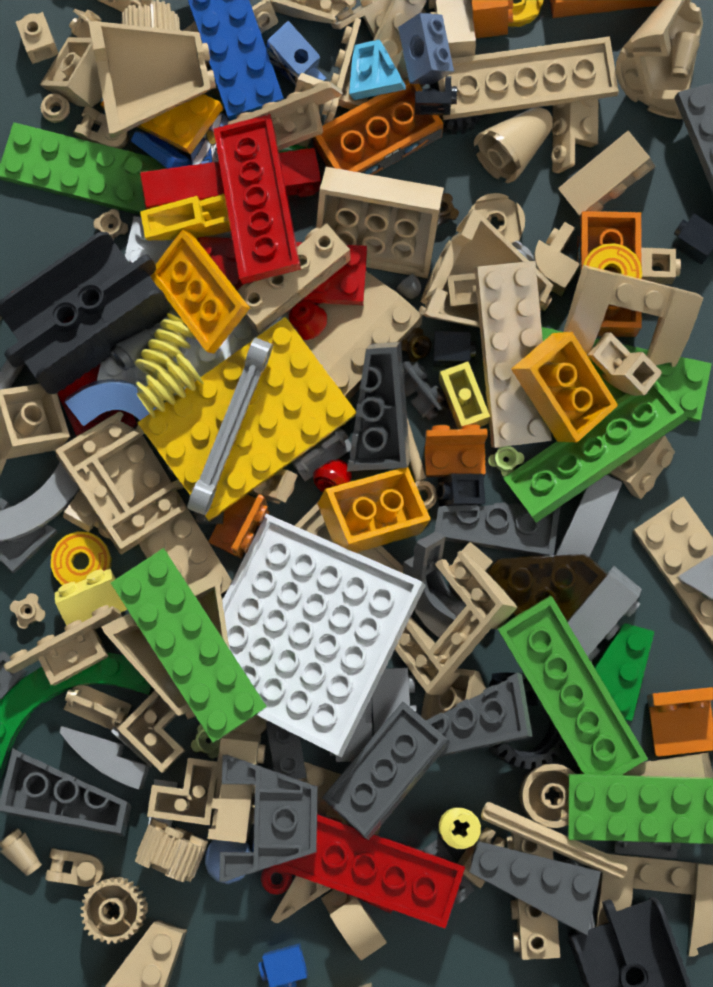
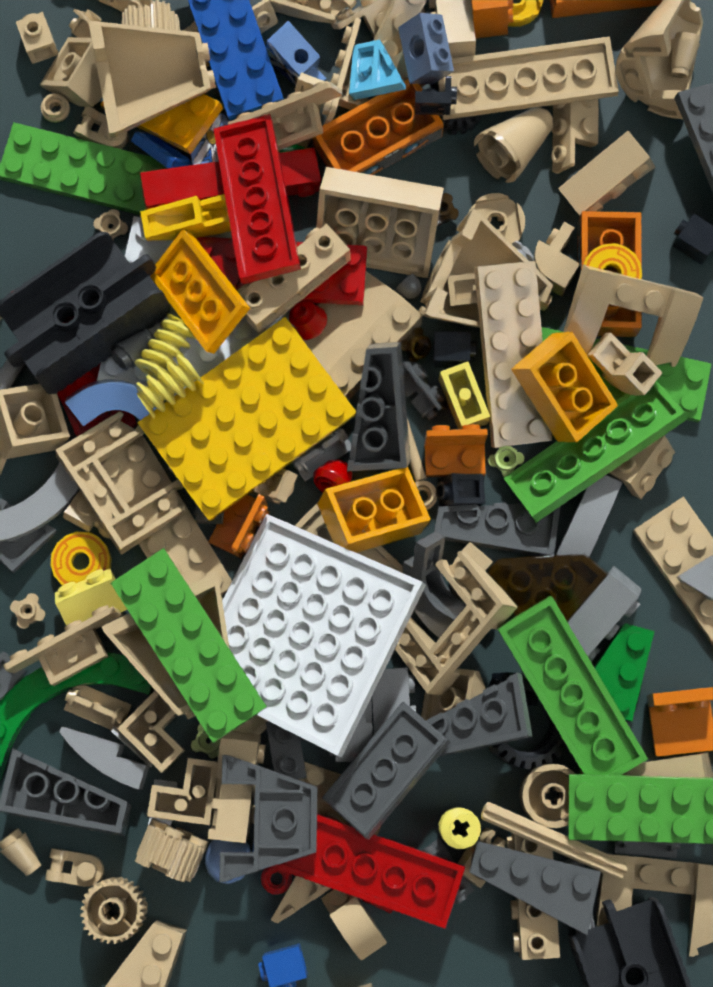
light grey piece [187,337,273,515] -> none
tan brick [641,248,681,284] -> none

